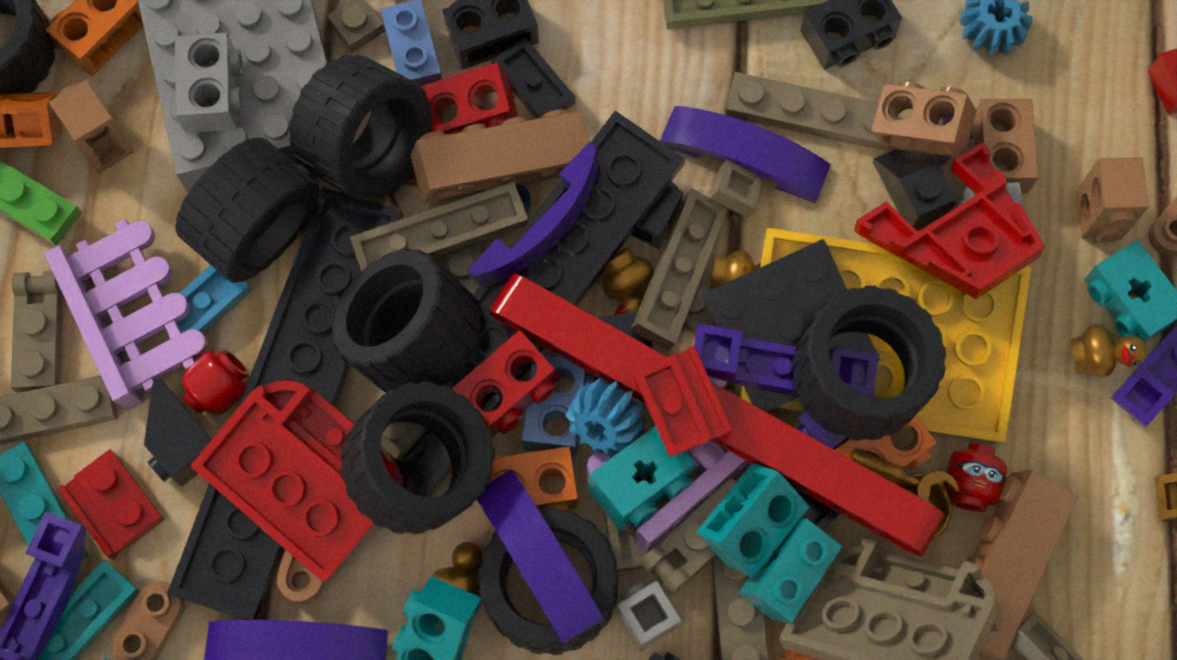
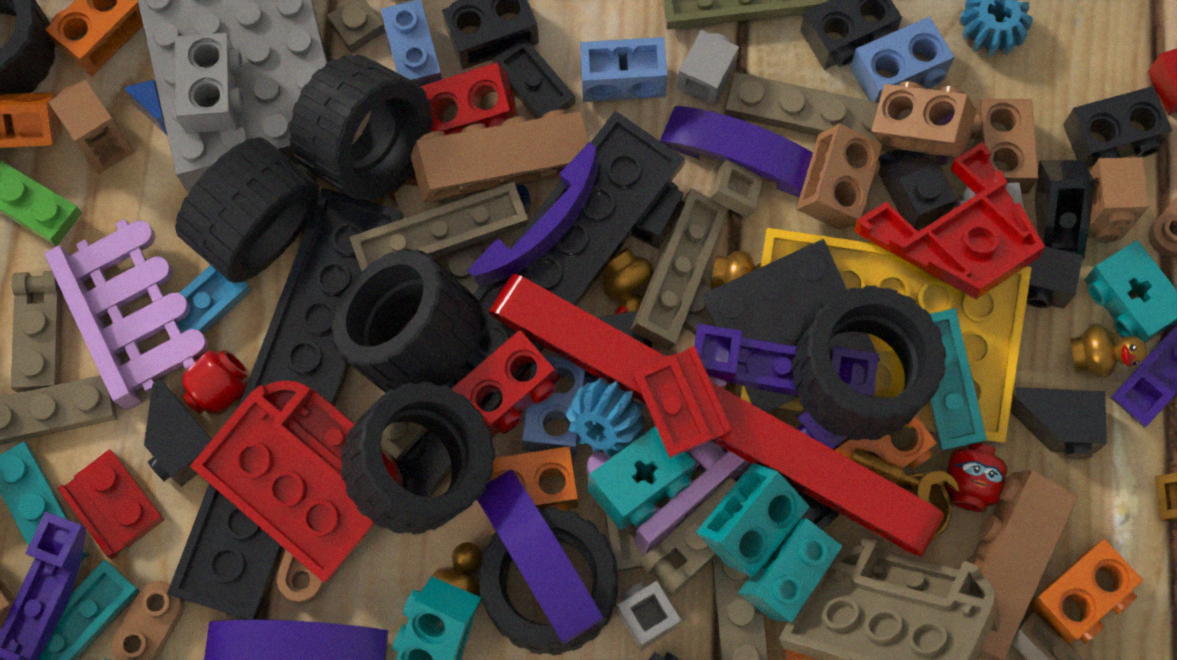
none -> blue slope [125,80,167,135]
none -> medium blue brick [580,37,667,102]
none -> light grey brick [677,30,739,105]
none -> medium nougat brick [796,123,882,230]
none -> medium blue brick [850,16,954,103]
none -> teal plate [929,308,987,450]
none -> black slope [1010,387,1107,459]
none -> black brick [1026,246,1083,309]
none -> orange brick [1029,538,1144,644]
none -> black slope [1035,160,1095,259]
none -> black brick [1063,86,1172,167]

